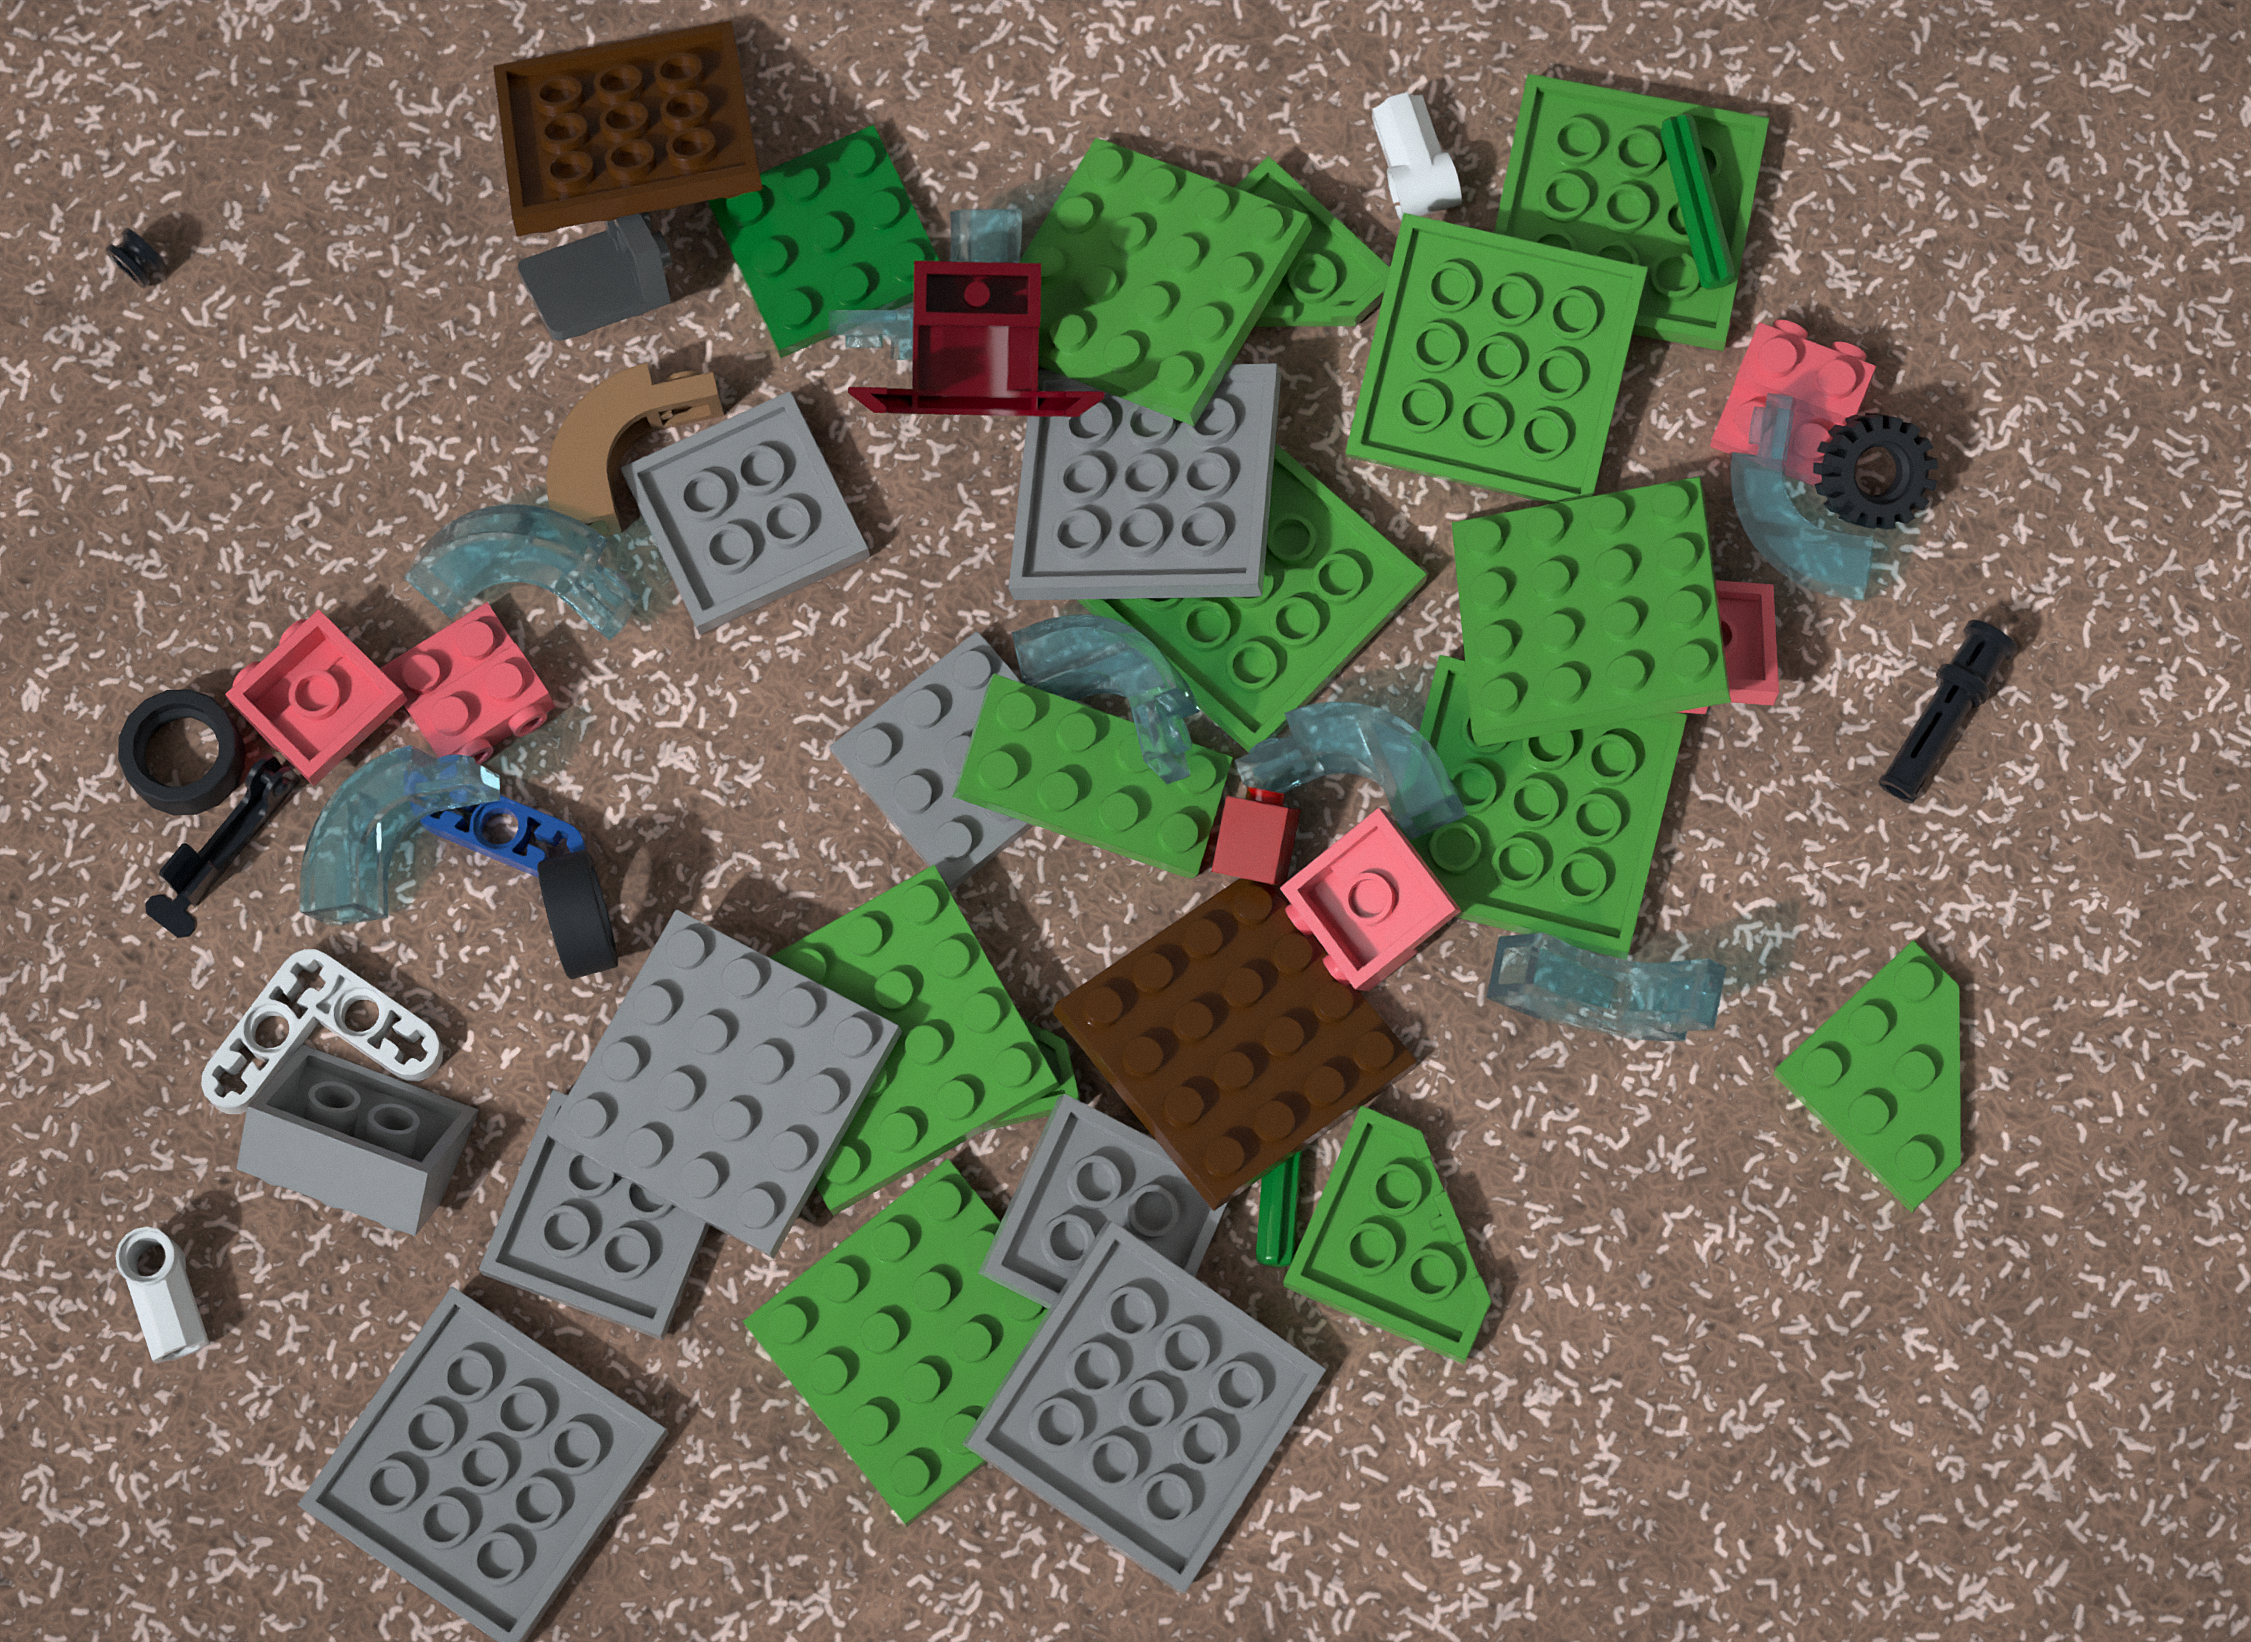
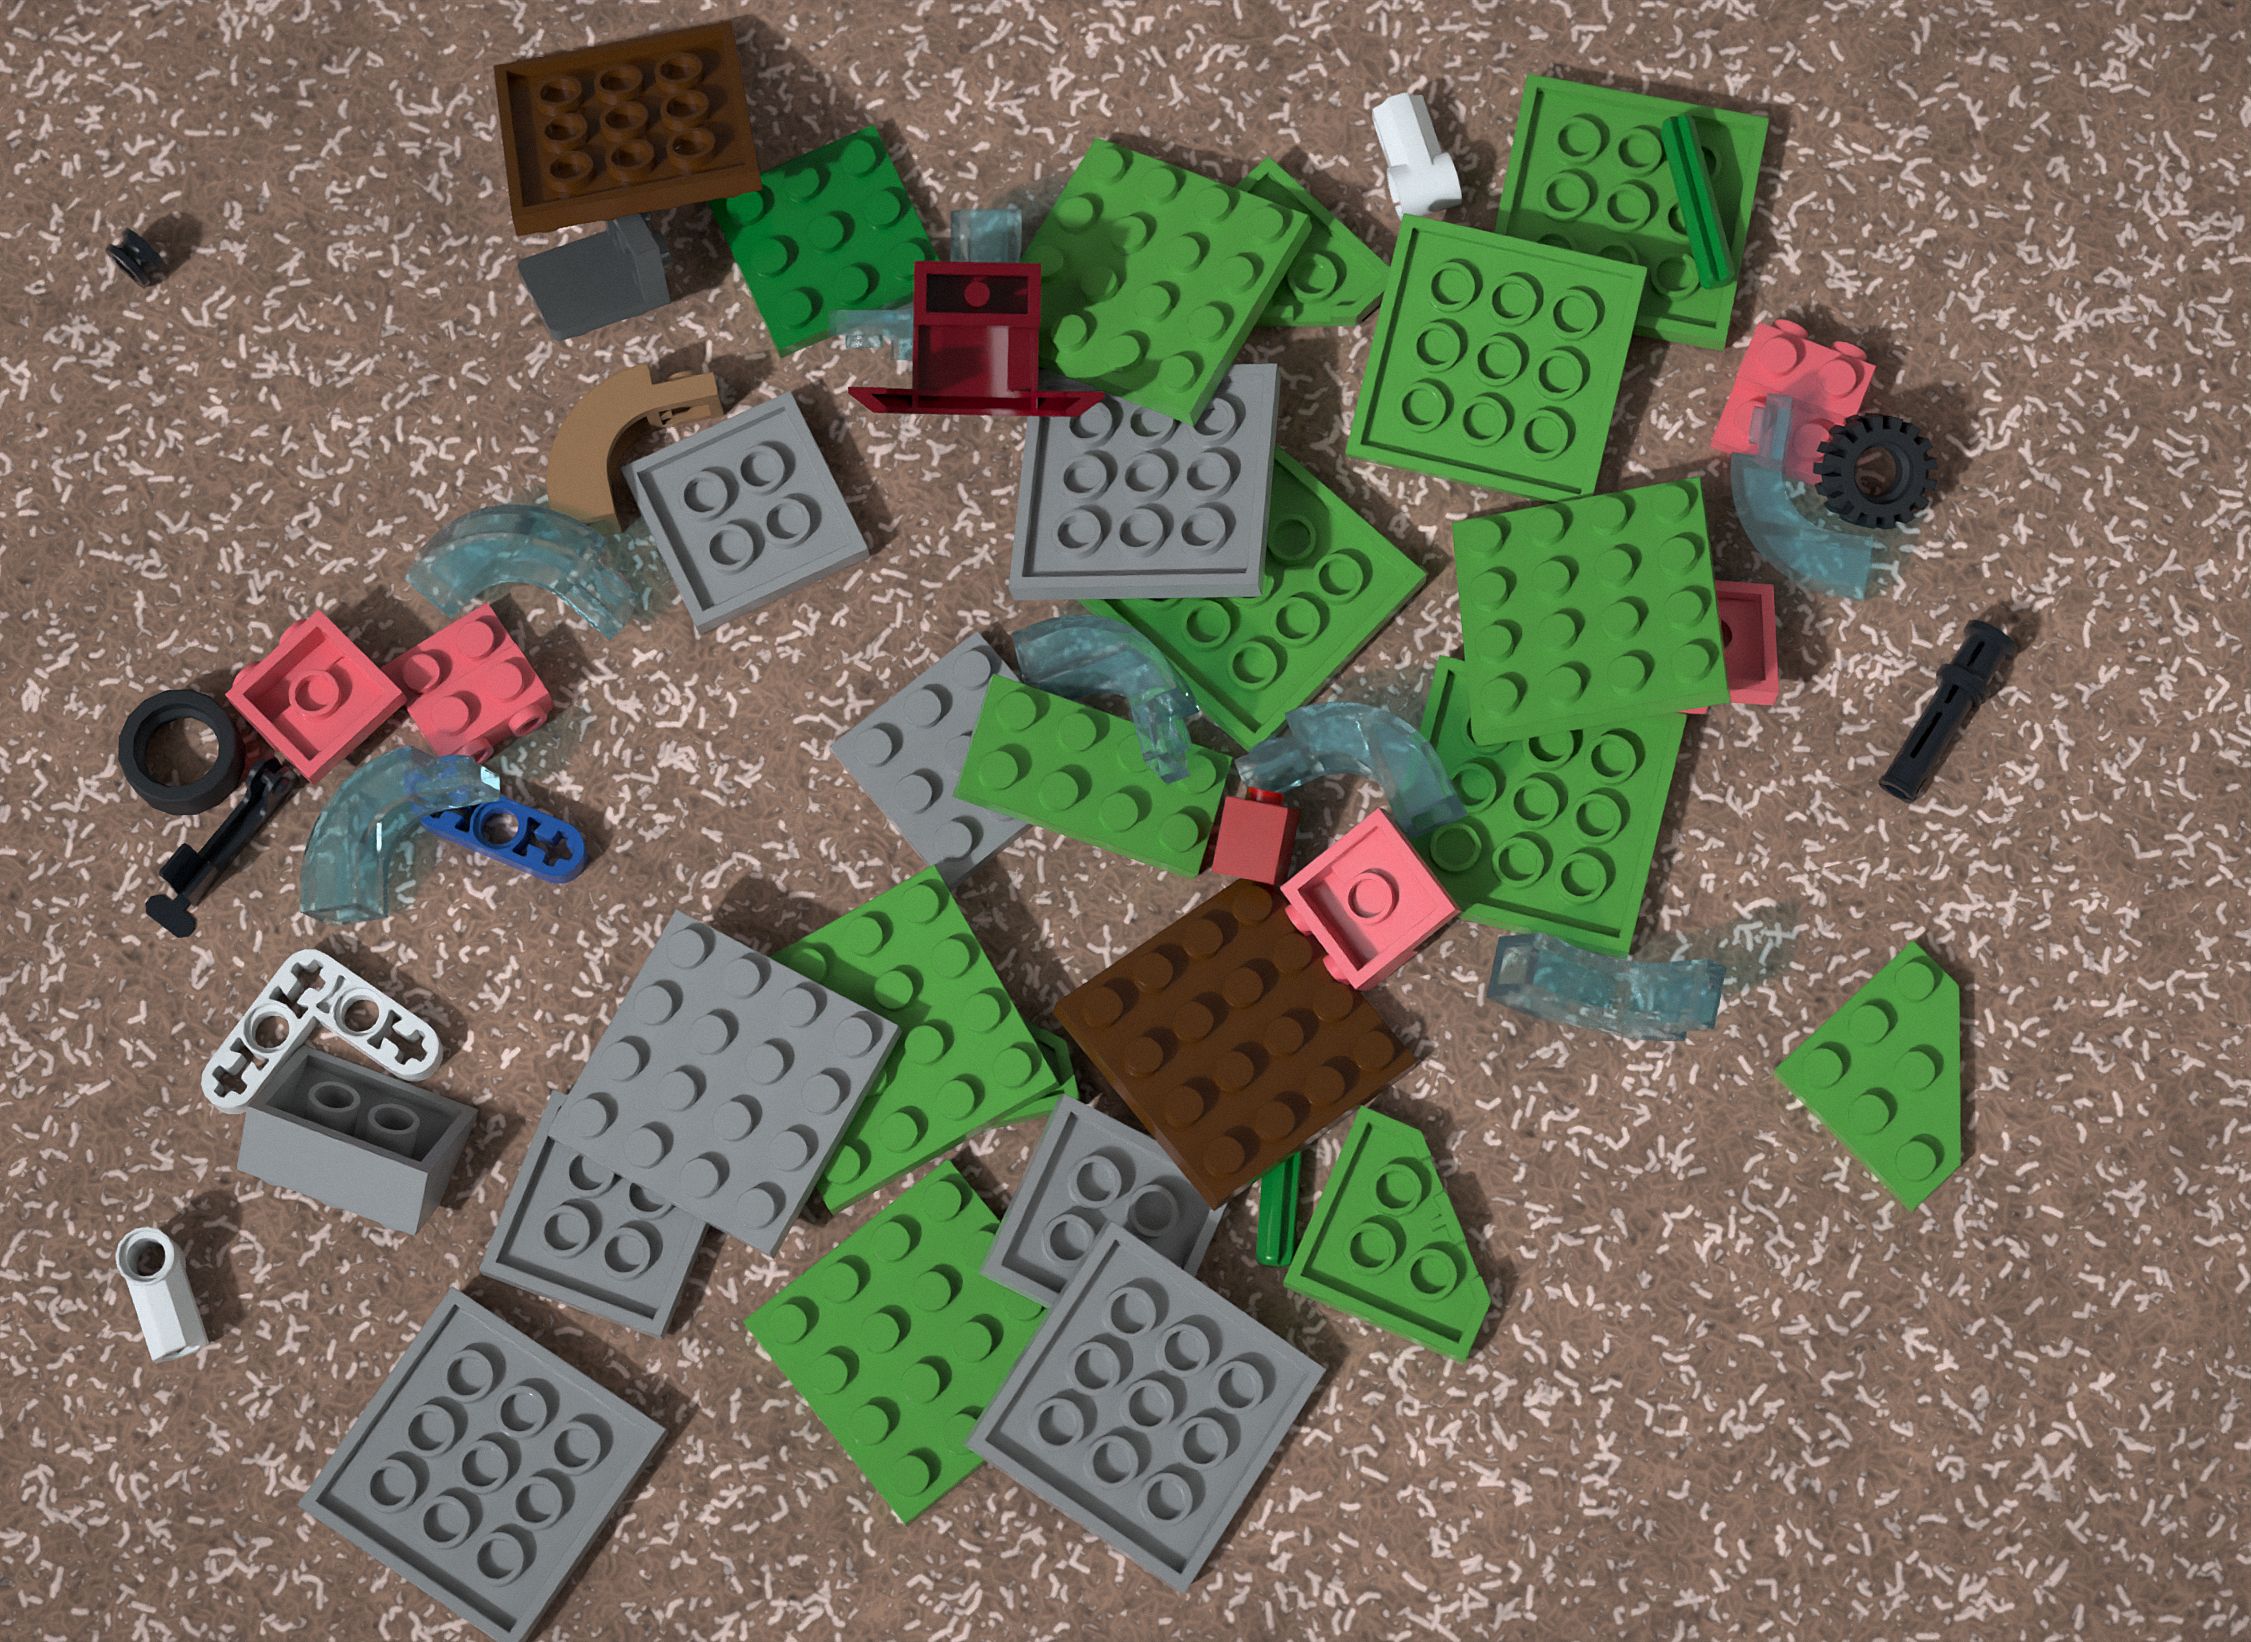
black tyre [537,850,618,979] -> none

